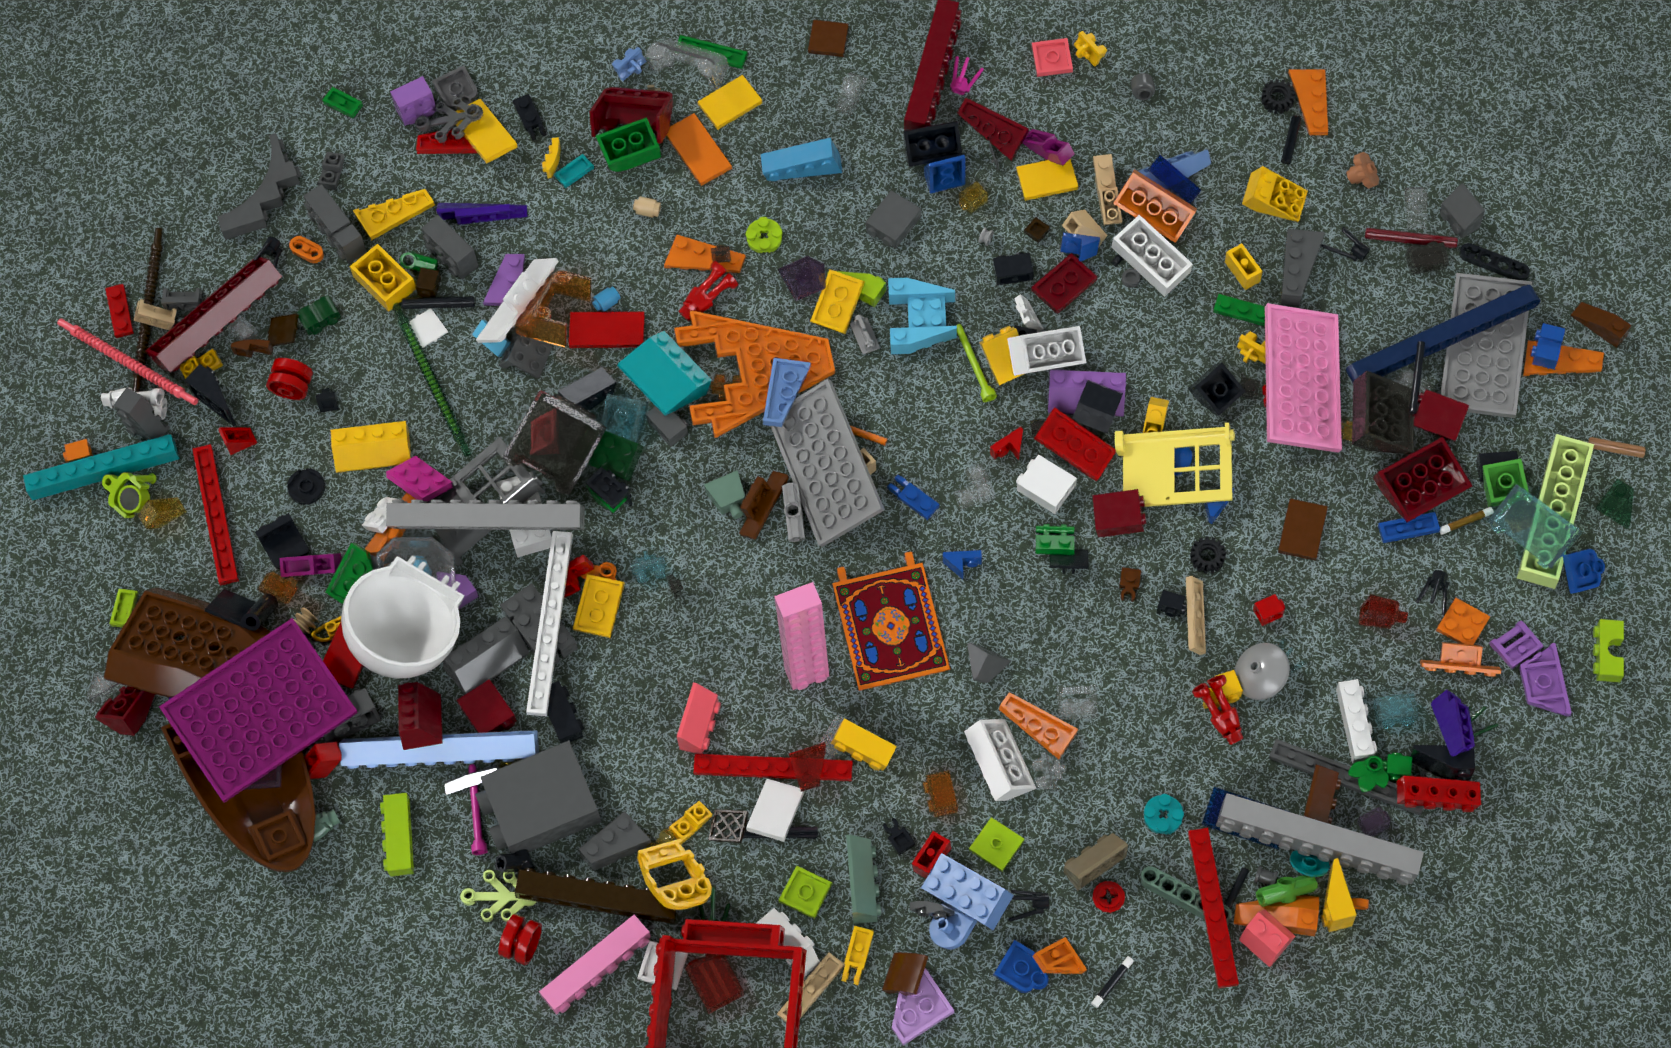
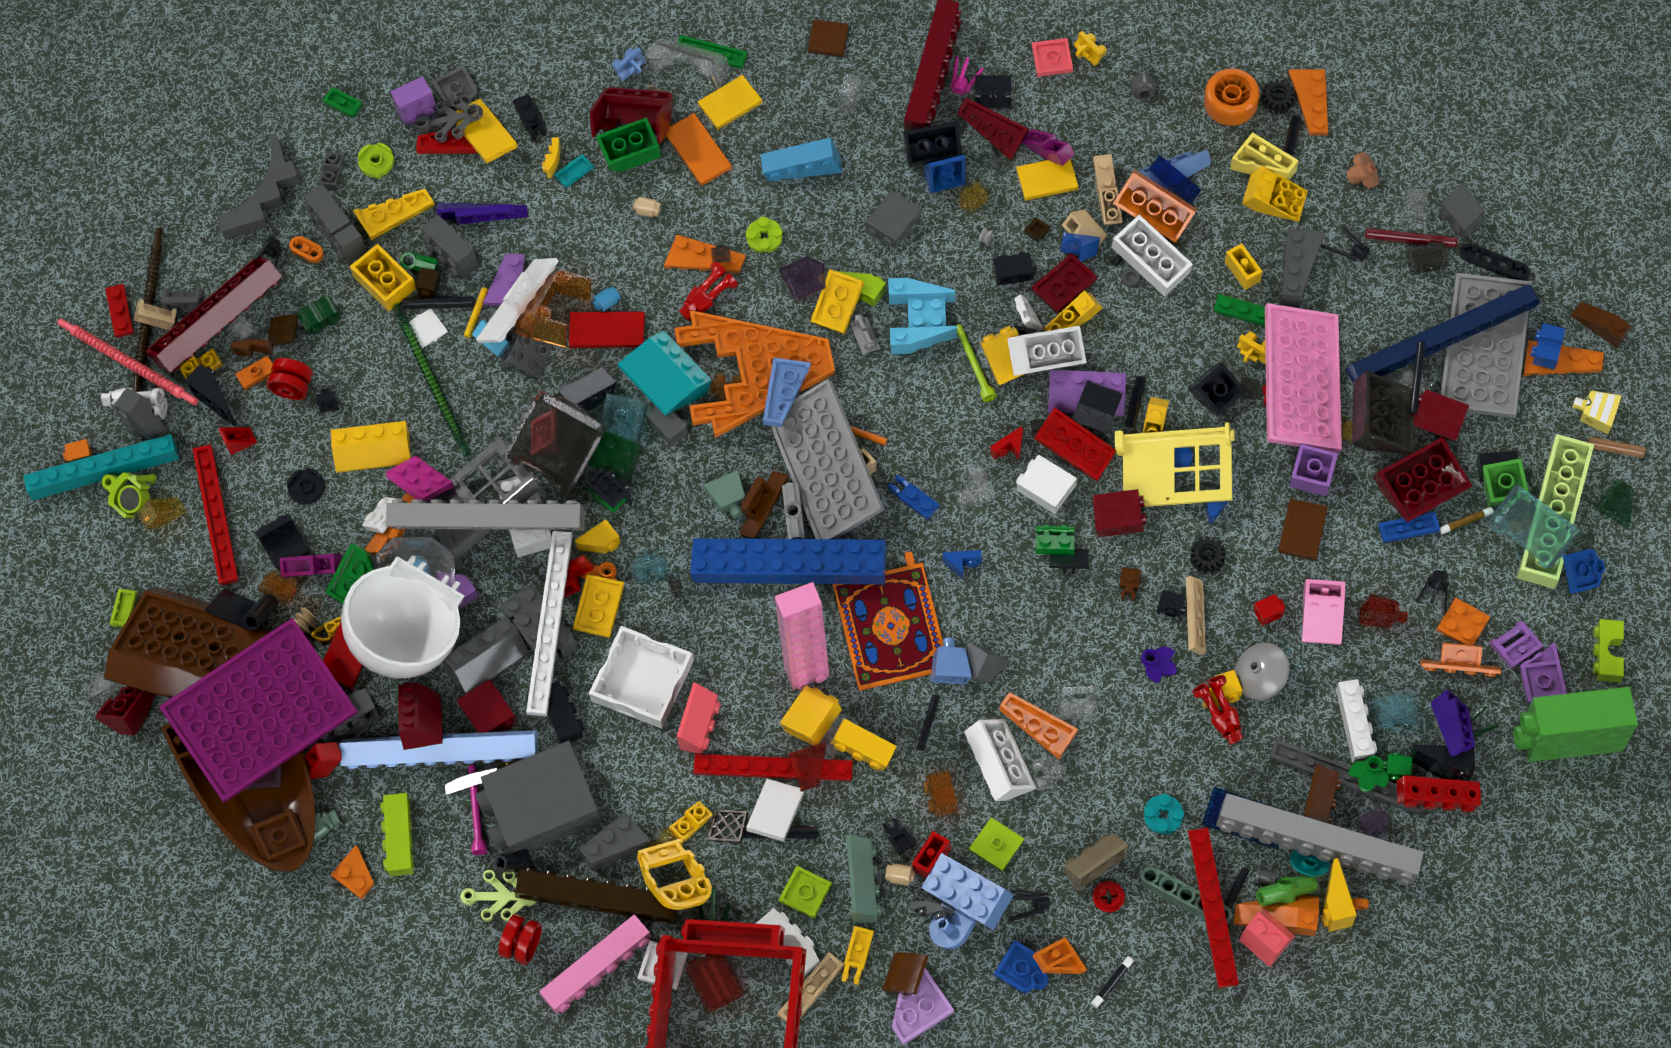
none -> orange plate [235,356,273,390]
none -> orange wing [331,845,375,900]
none -> lime plate [358,143,395,179]
none -> yellow bar [463,287,488,338]
none -> yellow slope [575,520,621,554]
none -> white tile [589,626,694,729]
none -> blue brick [690,538,887,585]
none -> yellow brick [780,685,842,747]
none -> tan brick [885,863,915,886]
none -> black bar [916,694,939,751]
none -> medium blue torso [930,638,972,684]
none -> black hinge [975,75,1011,108]
none -> yellow slope [1044,290,1103,331]
none -> black axle [1125,376,1146,428]
none -> dark purple plate [1141,646,1177,683]
none -> orange wheel [1204,68,1260,126]
none -> light yellow wedge [1230,132,1299,180]
none -> medium lavender brick [1289,444,1338,496]
none -> bright pink slope [1302,579,1345,645]
none -> bright green brick [1513,687,1638,762]
none -> light yellow torso [1572,391,1621,434]

